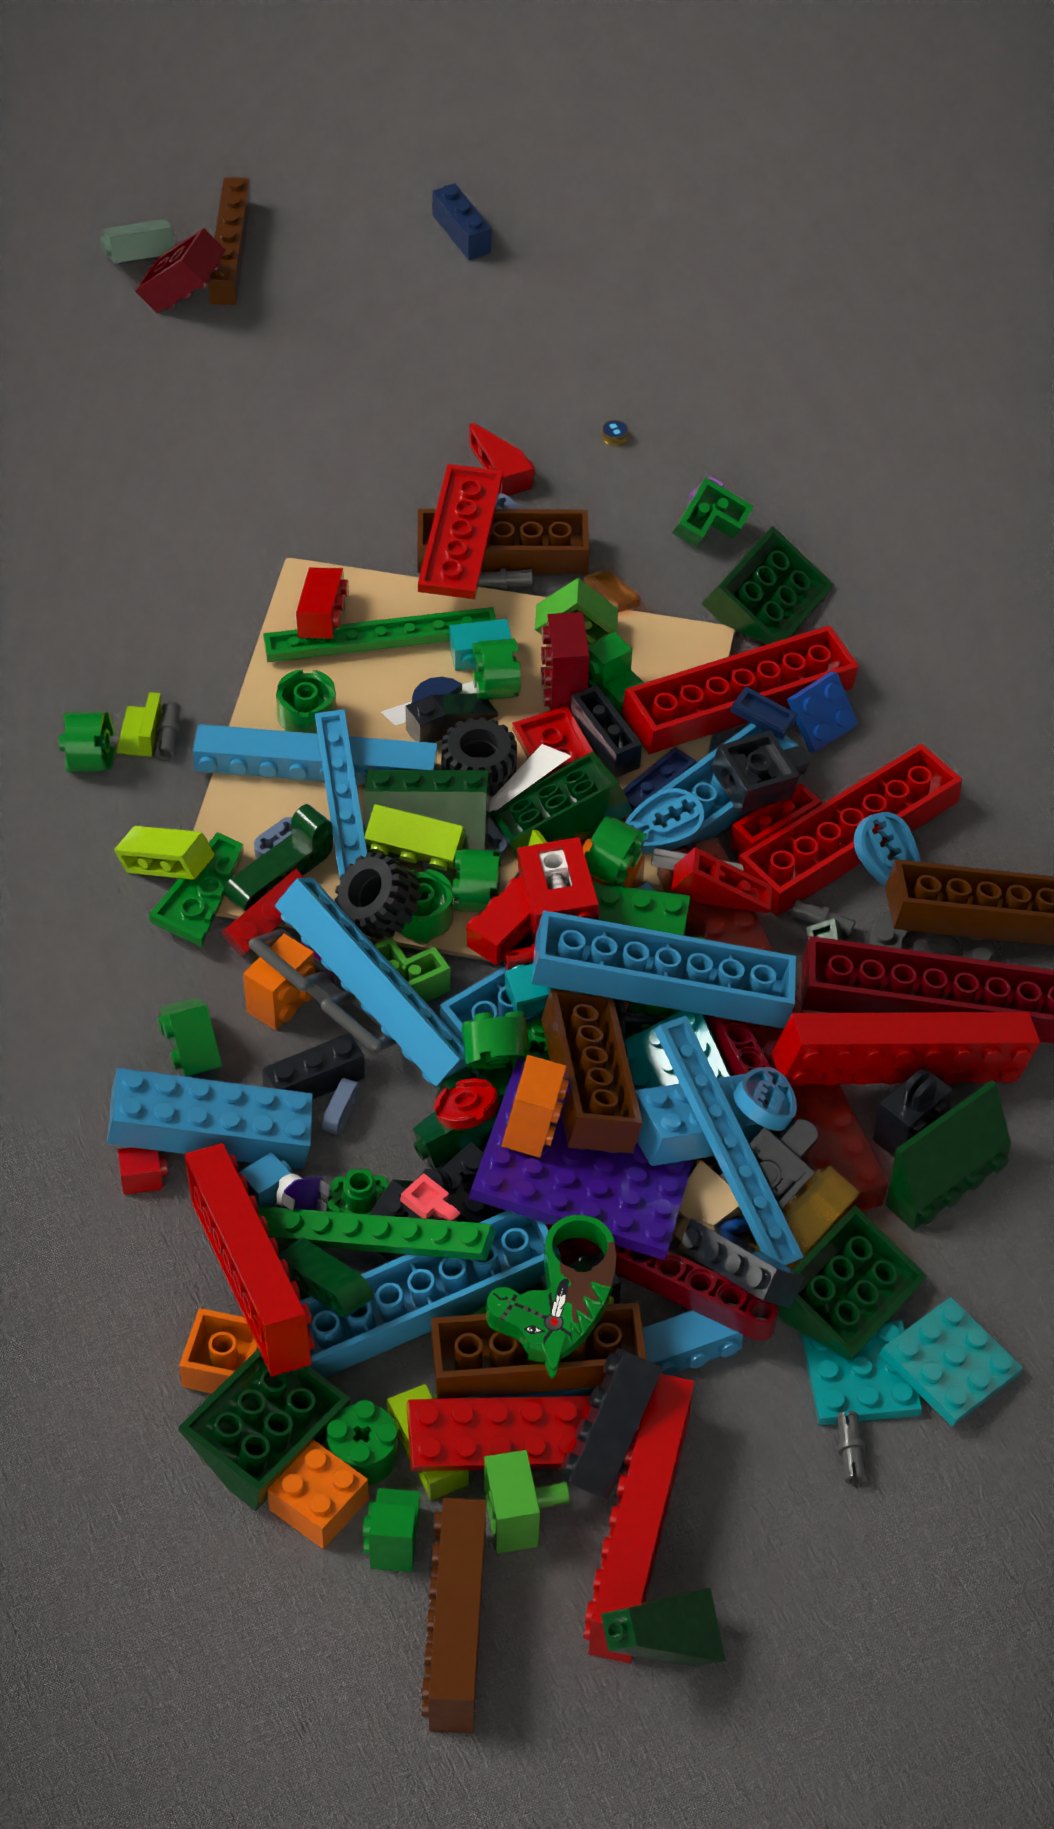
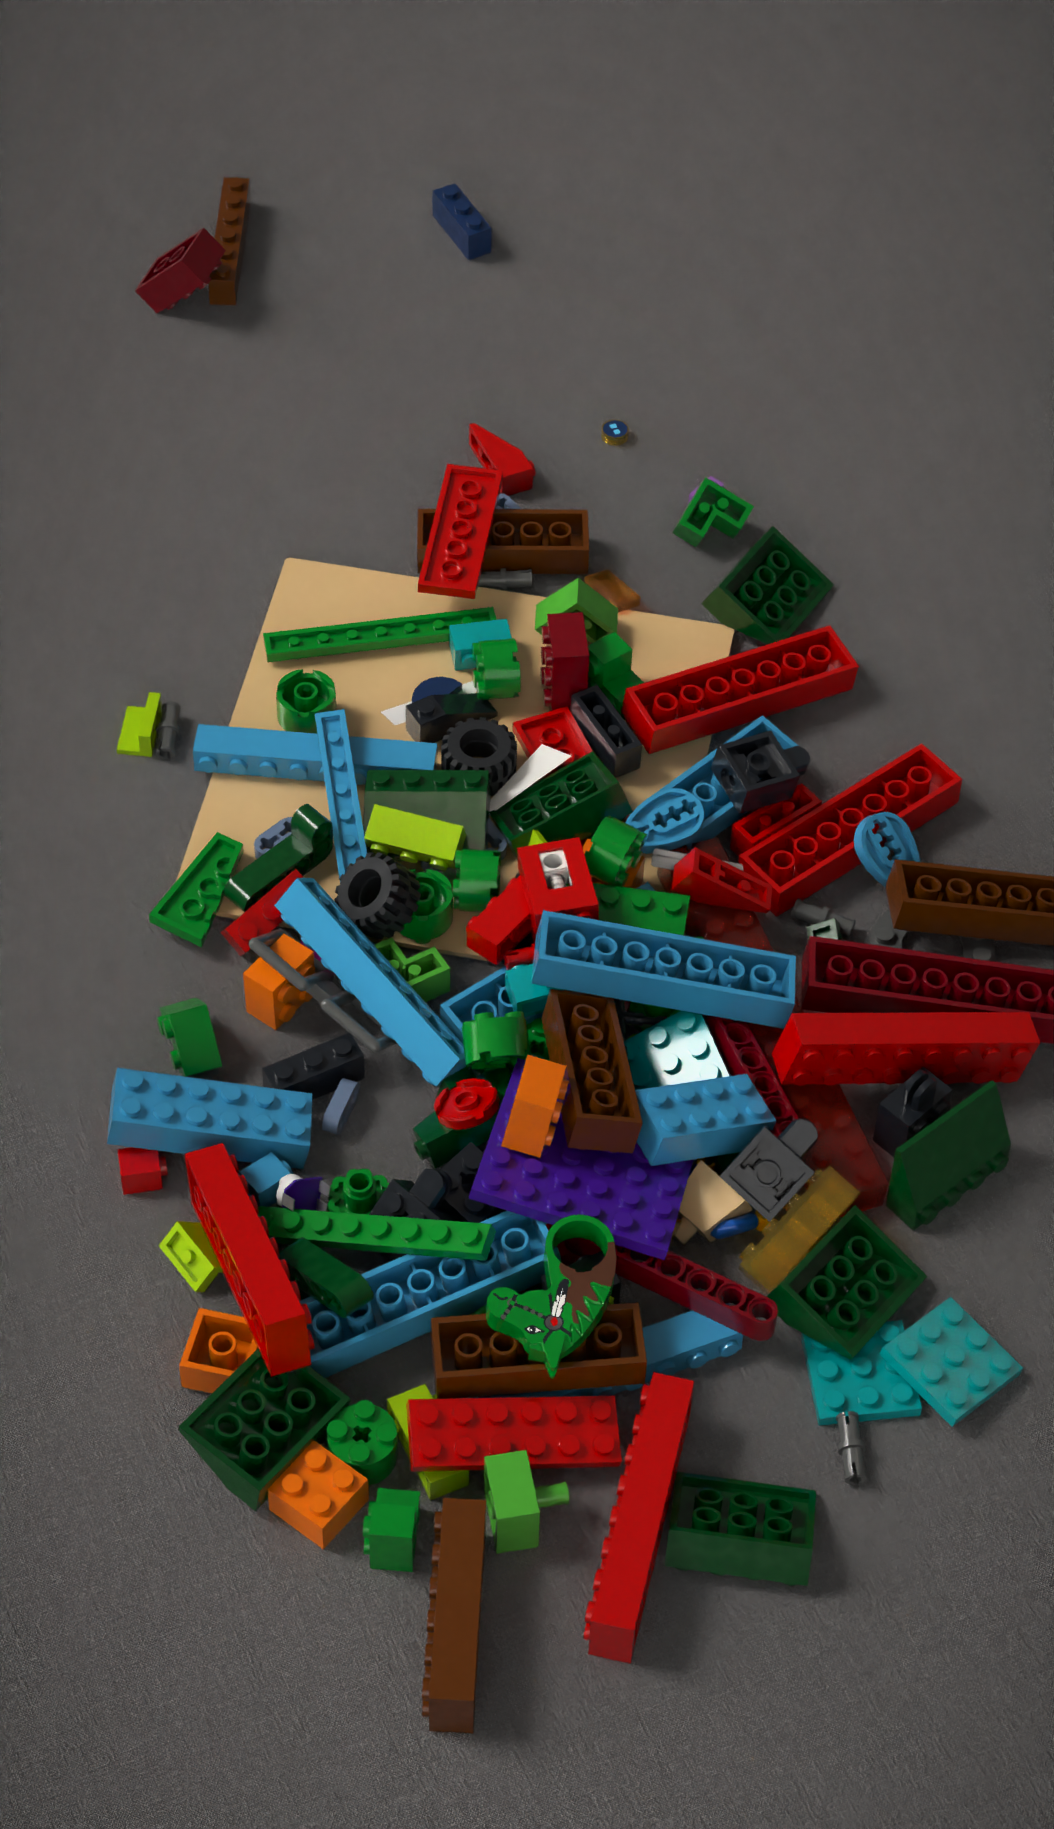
green brick [59,711,115,773] -> none
sand green brick [100,219,175,263] -> none
lime brick [114,826,215,880] -> none
red brick [296,567,349,639] -> none
coral plate [400,1173,460,1221] -> none
black brick [561,1348,663,1500] -> none
dark green slope [601,1588,726,1667] -> none
dark blue tile [622,747,697,811] -> none
dark azure plate [654,1015,804,1266] -> none
black brick [678,1218,804,1308] -> none
dark blue tile [730,686,798,740] -> none
dark azure piece [733,1067,797,1131] -> none
blue plate [787,672,858,752] -> none
none -> lime panel [159,1221,223,1292]
none -> dark green slope [664,1471,816,1586]

